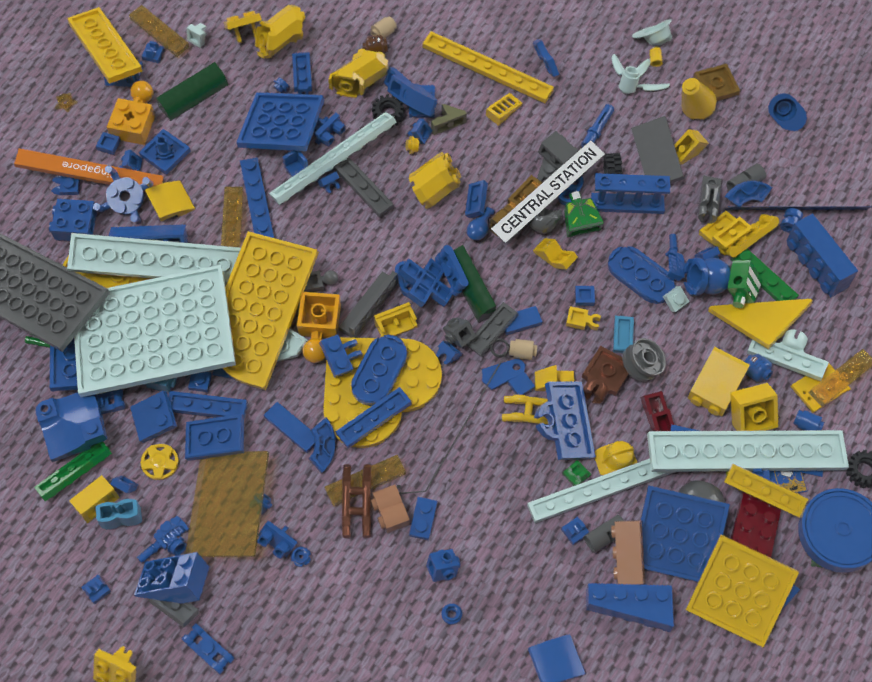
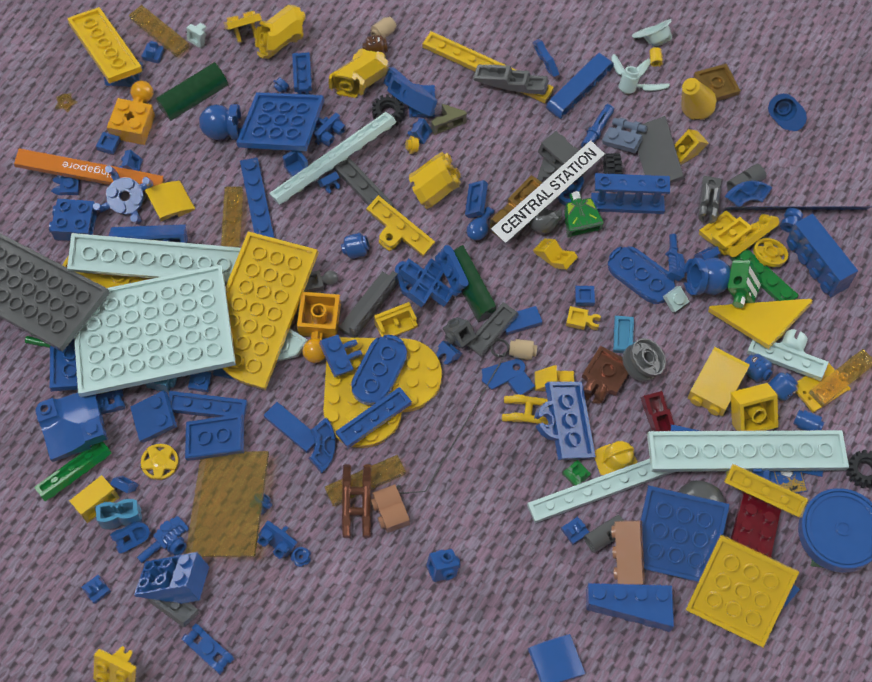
blue plate [139,129,191,175] -> none
blue plate [409,497,437,541] -> none
blue plate [441,603,462,625] -> none
yellow slope [486,93,523,126] -> none
none -> blue plate [110,521,150,553]
none -> blue tile [199,104,242,140]
none -> blue head [341,233,370,259]
none -> yellow plate [366,195,435,257]
none -> dark grey slope [473,64,549,95]
none -> blue beam [546,53,614,119]
none -> sand blue plate [602,118,647,153]
none -> yellow wheel [753,238,788,267]
none -> blue head [768,372,798,401]

